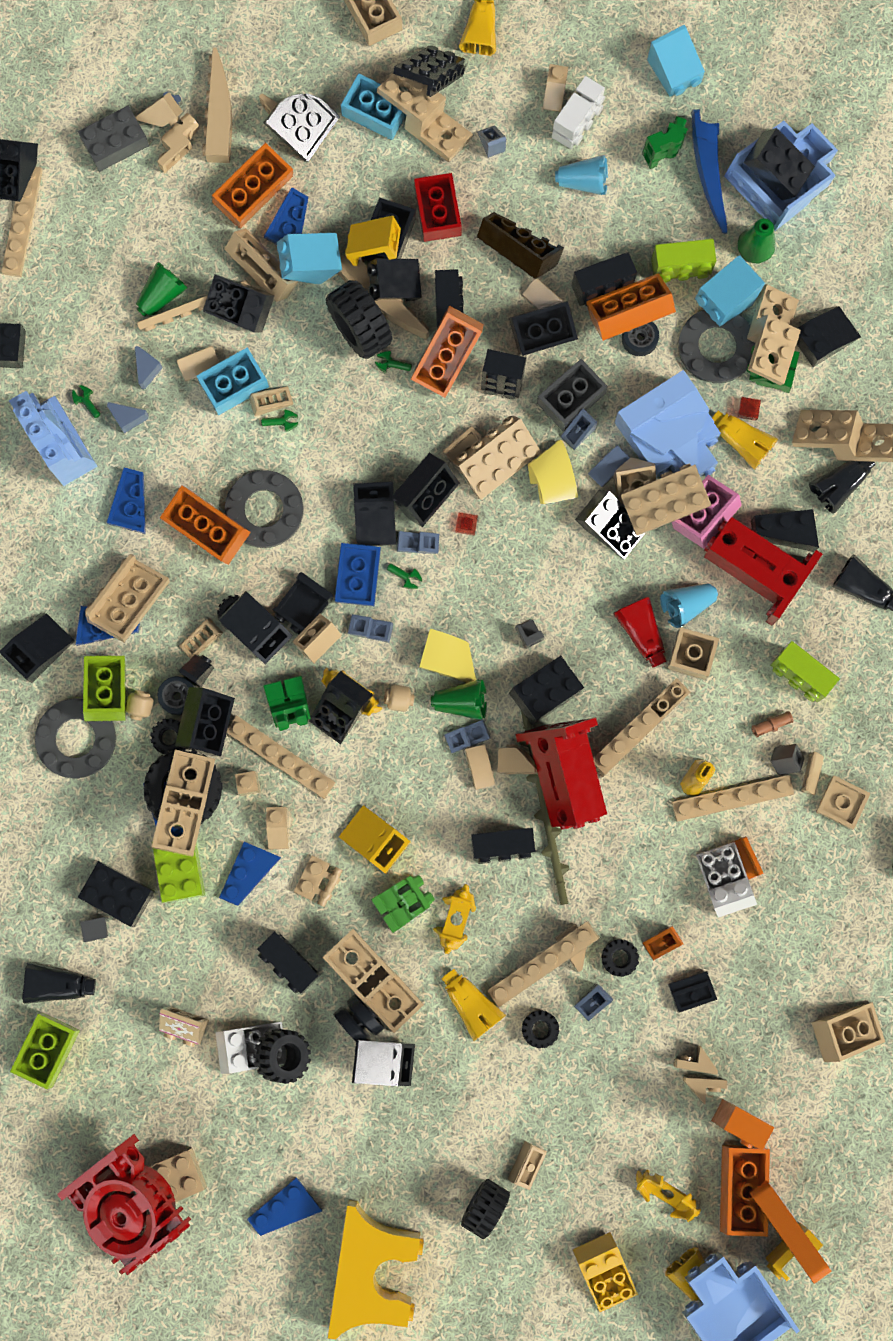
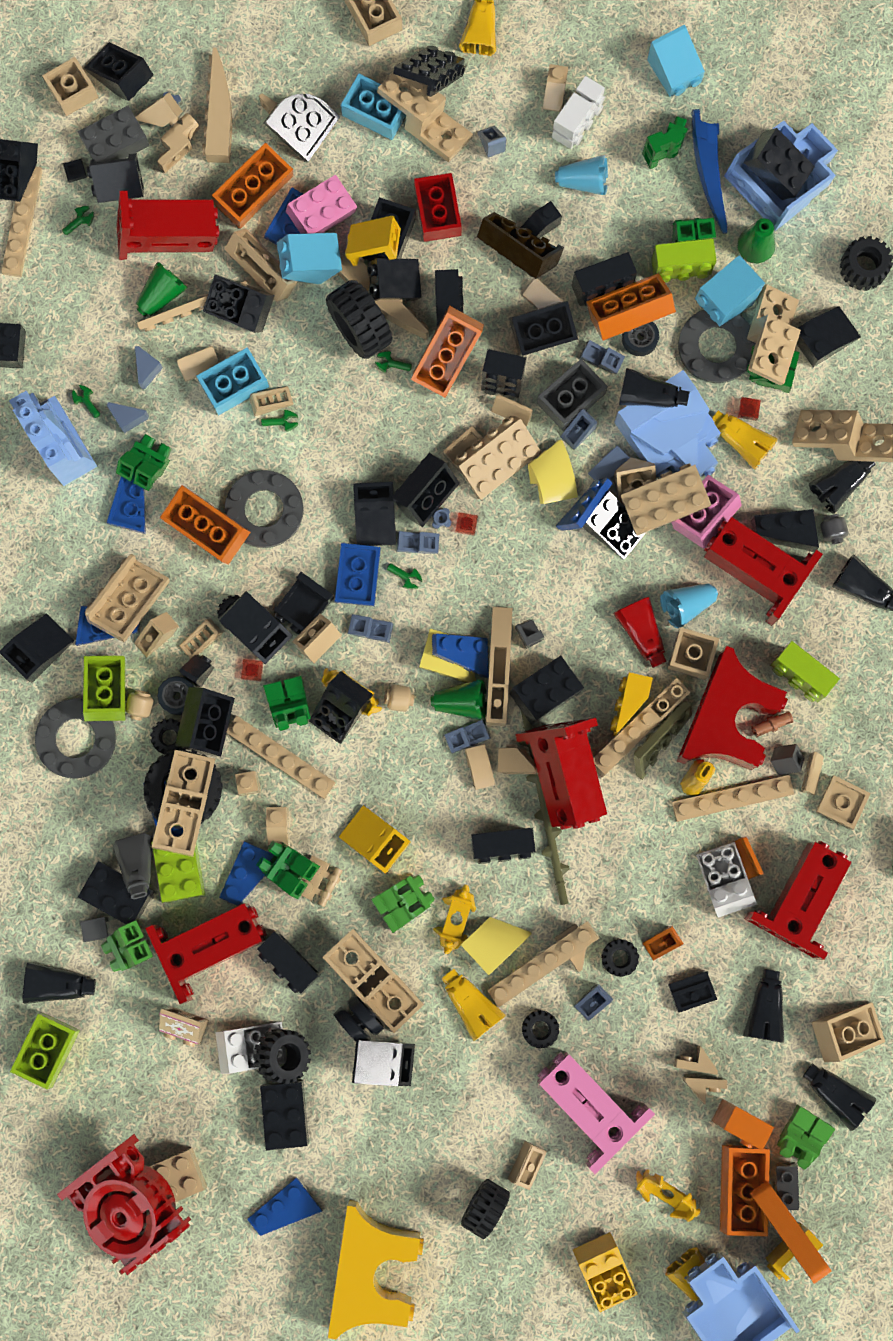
none -> tan brick [42,57,99,116]
none -> green bar [62,206,95,235]
none -> black tile [63,159,87,183]
none -> black slope [84,42,154,101]
none -> black panel [87,153,144,203]
none -> bright green hips [101,920,153,972]
none -> dark grey piece [113,833,153,899]
none -> red brick [116,191,219,260]
none -> green hips [116,434,172,491]
none -> tan slope [134,612,179,658]
none -> red brick [145,903,267,1004]
none -> clear red plate [241,659,263,682]
none -> green hips [256,841,320,899]
none -> black brick [260,1080,309,1151]
none -> bright pink brick [286,174,357,234]
none -> sand blue plate [432,508,452,529]
none -> blue wing [432,634,488,678]
none -> light yellow slope [461,917,531,975]
none -> tan slope [486,607,513,727]
none -> tan slope [491,394,533,427]
none -> black slope [520,201,562,238]
none -> bright pink brick [537,1052,655,1174]
none -> blue wing [556,478,612,531]
none -> sand blue slope [580,340,625,374]
none -> yellow slope [610,672,653,736]
none -> black piece [619,368,690,408]
none -> olive wing [634,701,692,780]
none -> green hips [672,218,716,243]
none -> red piece [677,645,788,770]
none -> black piece [743,969,784,1043]
none -> red brick [744,841,852,960]
none -> dark grey brick [776,1163,799,1210]
none -> bright green hips [777,1104,835,1170]
none -> black piece [803,1063,876,1131]
none -> flat silver head [820,514,849,545]
none -> black tyre [840,236,893,291]

